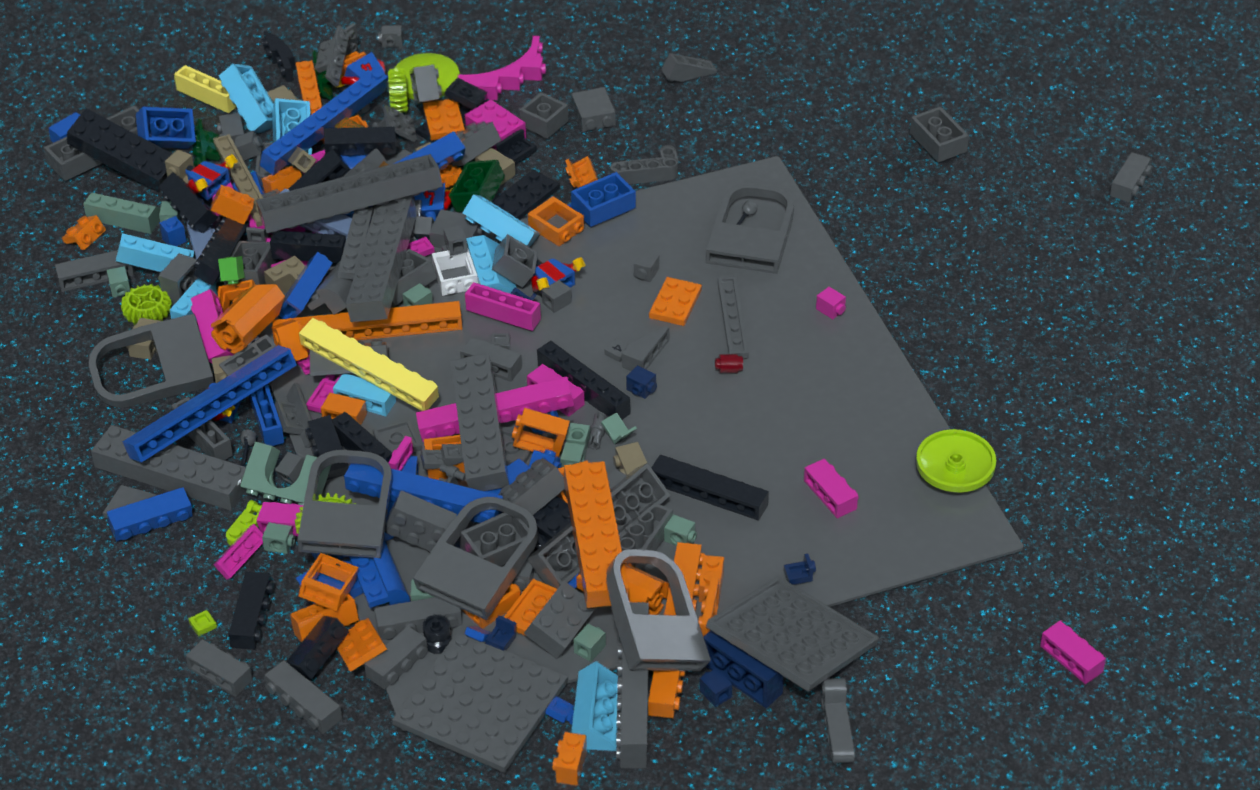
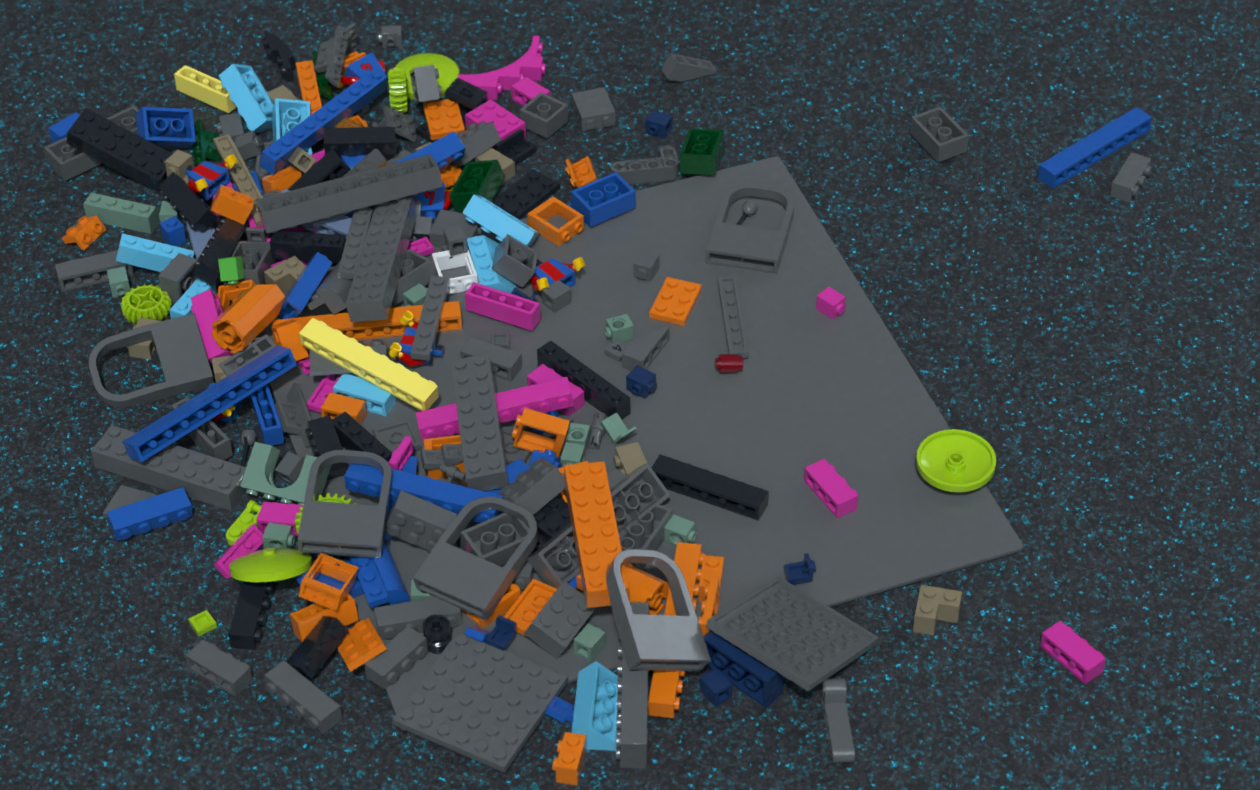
none -> lime dish [229,548,312,582]
none -> torso [389,311,444,367]
none -> dark grey plate [411,276,450,360]
none -> dark pink brick [511,77,550,106]
none -> sand green brick [604,314,634,342]
none -> dark blue brick [645,110,672,139]
none -> dark green brick [679,128,725,176]
none -> dark tan brick [913,585,962,635]
none -> blue brick [1038,107,1152,188]

